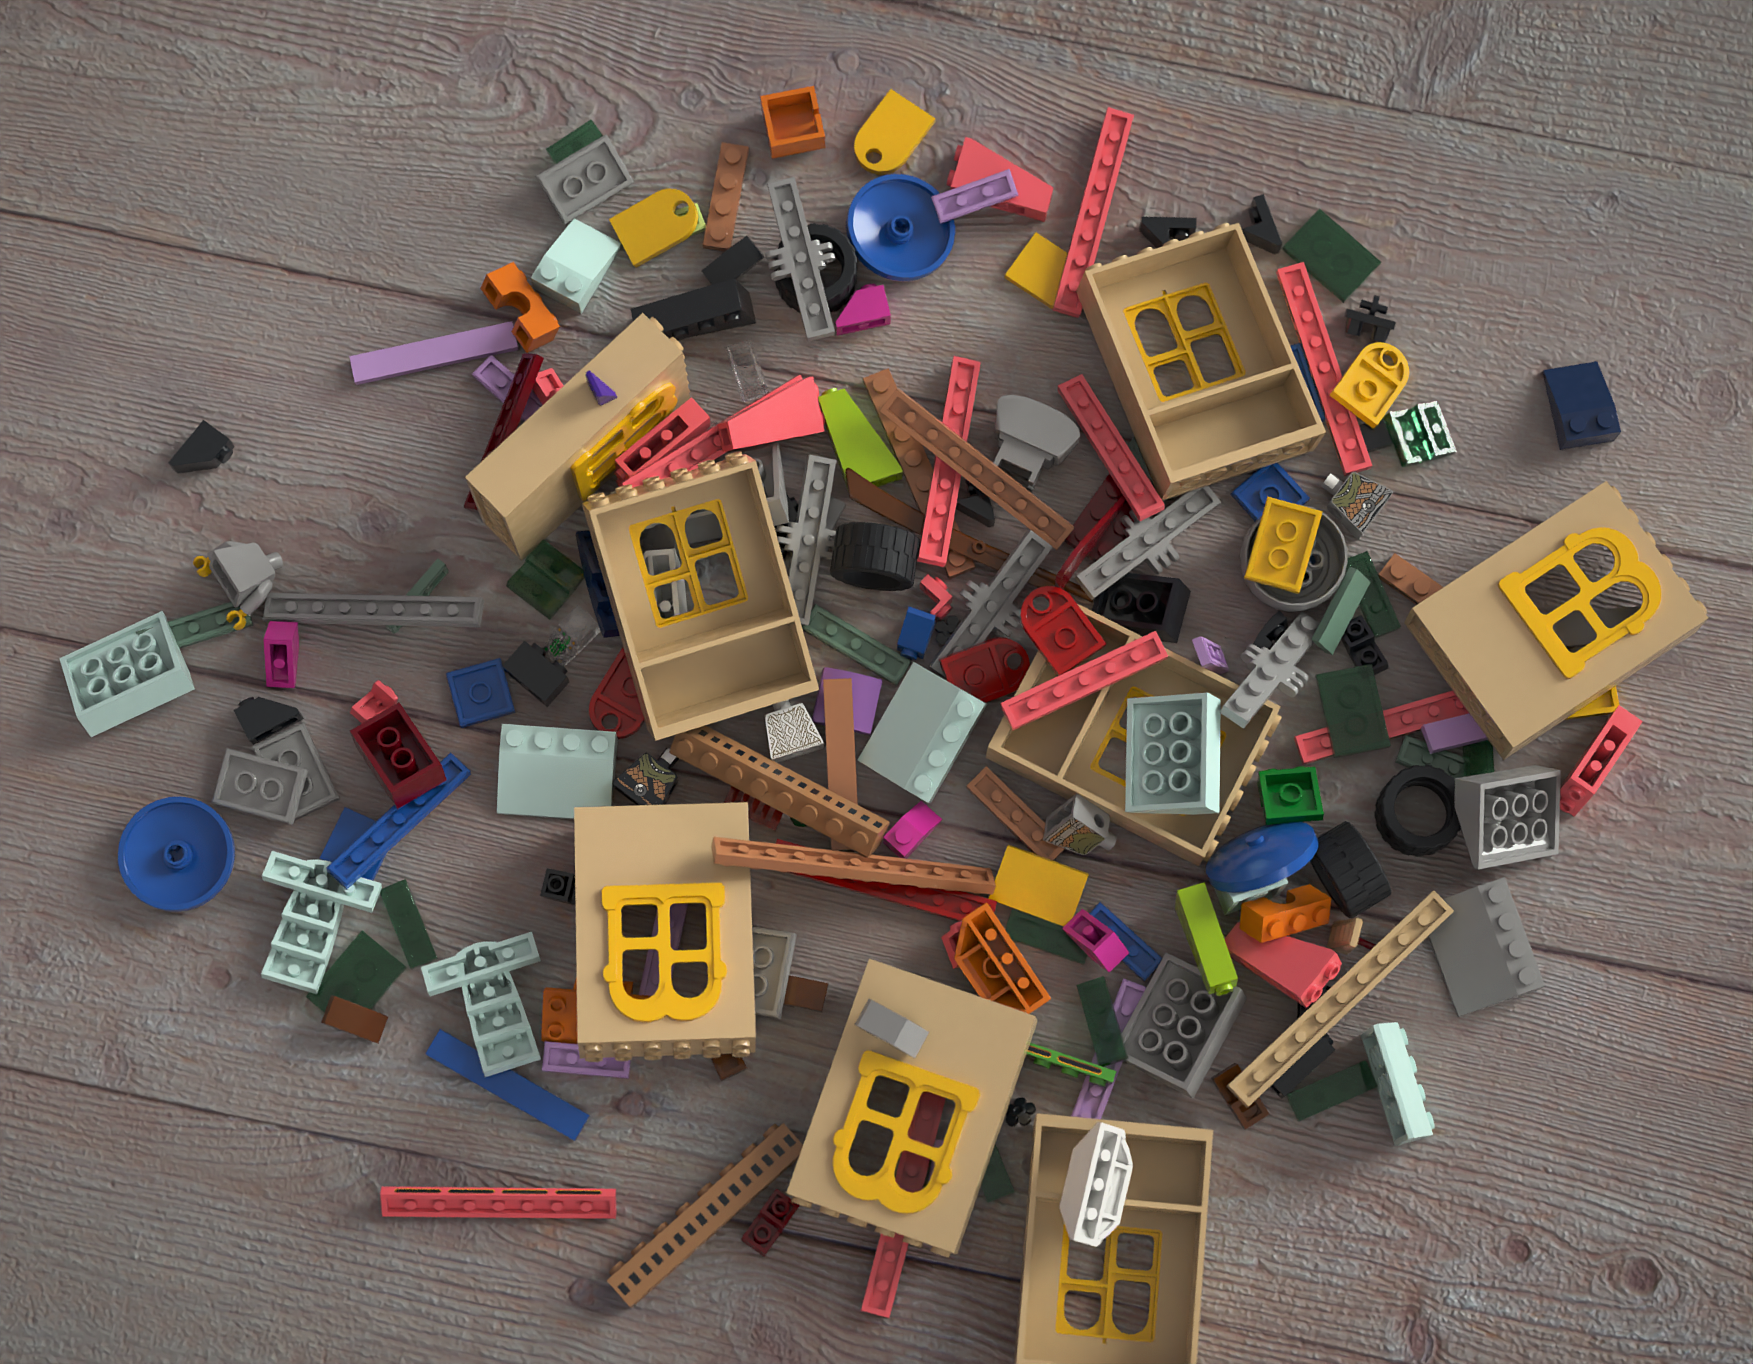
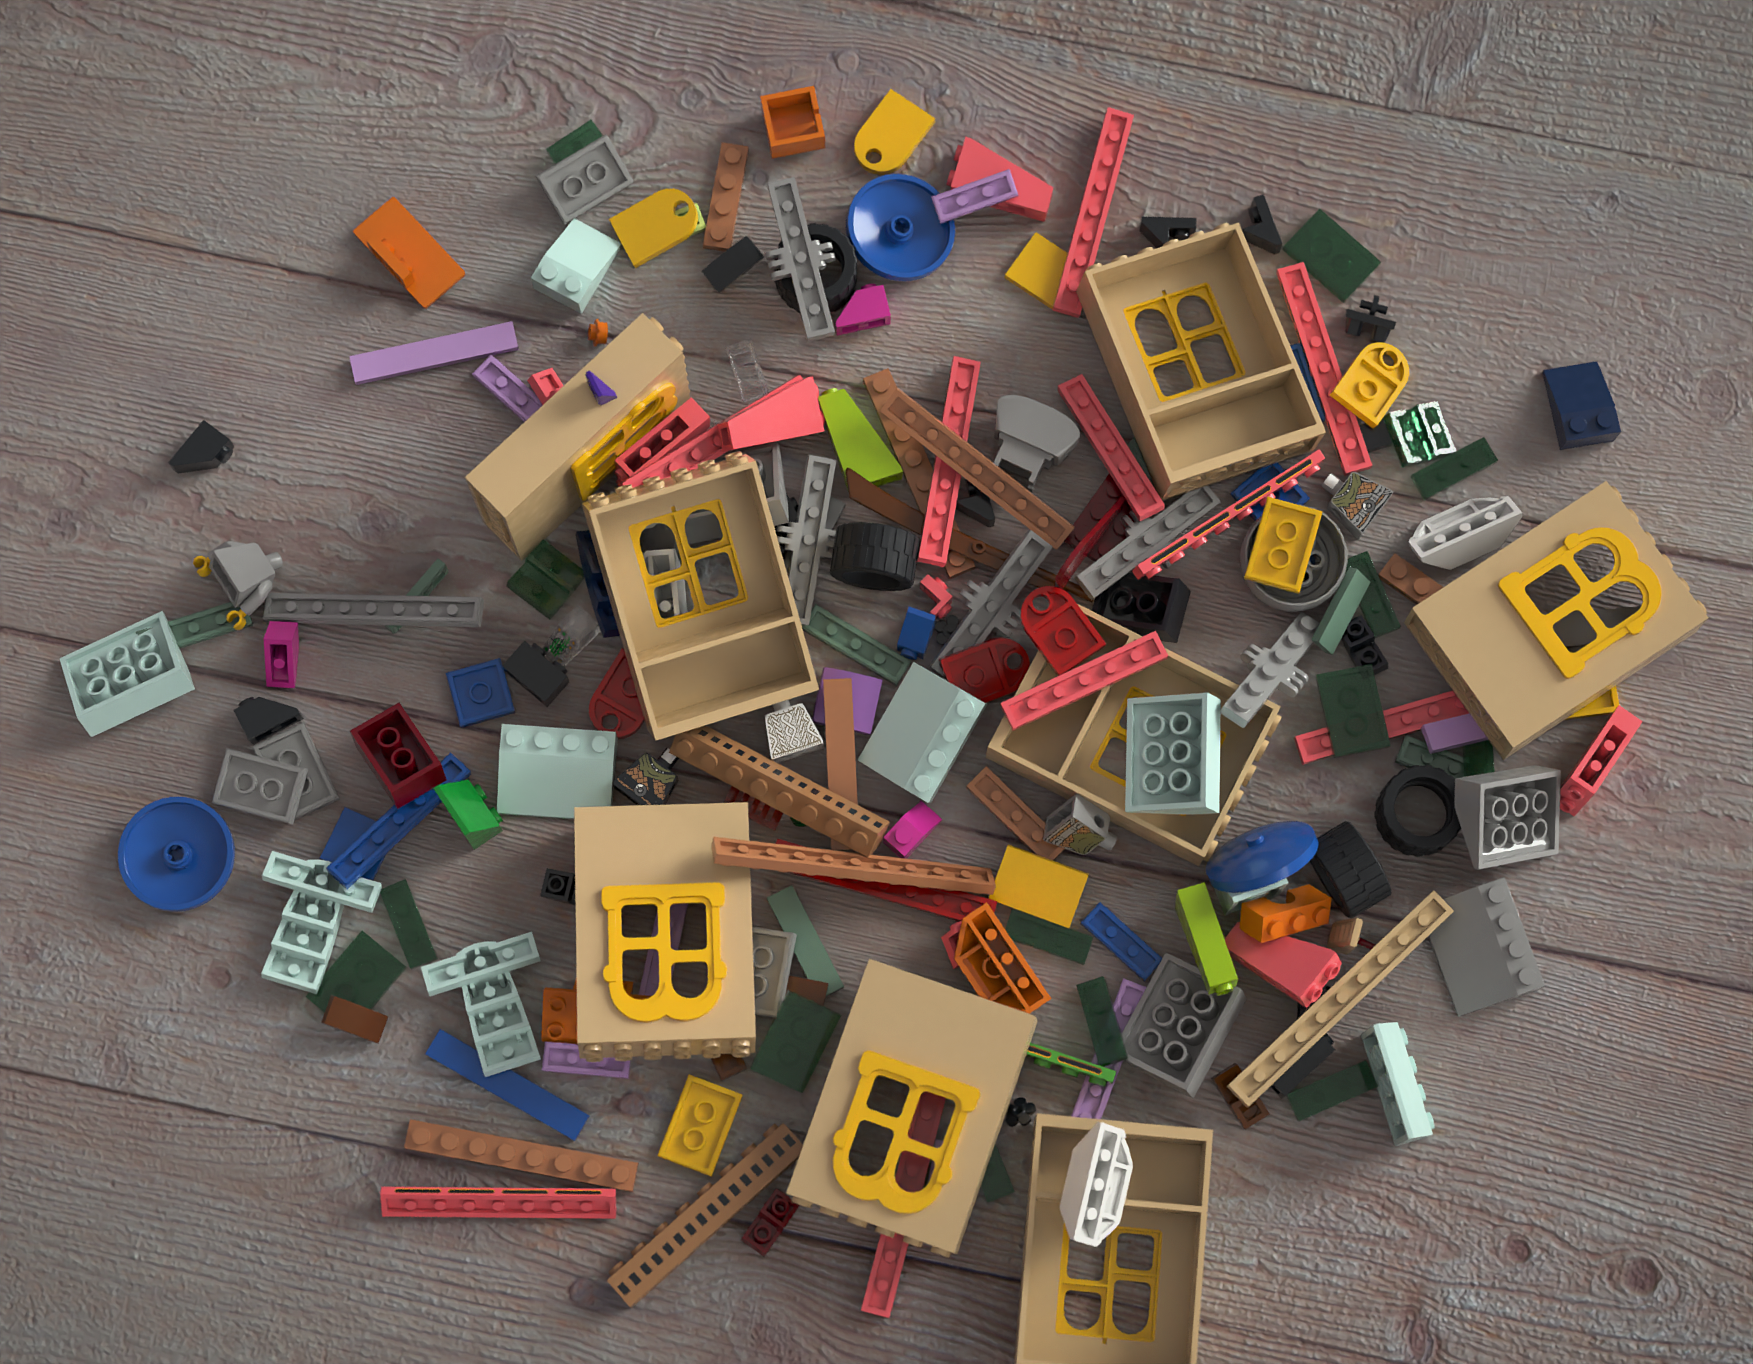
coral bracket [350,680,398,723] -> none
dark red tile [464,353,544,512] -> none
orange arch [480,262,560,353] -> none
black wedge [630,278,756,340] -> none
light grey slope [854,999,929,1058] -> none
dark pink slope [1062,909,1129,972] -> none
lavender tile [1192,636,1229,675] -> none
black slope [1253,610,1288,650] -> none
green plate [1257,766,1324,825] -> none
none -> orange bracket [353,197,465,309]
none -> nougat plate [404,1119,639,1192]
none -> green slope [433,780,503,850]
none -> orange plate [588,319,608,346]
none -> yellow tile [657,1074,743,1177]
none -> clear green tile [750,990,841,1093]
none -> sand green tile [767,885,844,997]
none -> coral plate [1132,449,1325,580]
none -> white wedge [1408,496,1523,570]
none -> clear green tile [1411,437,1498,501]

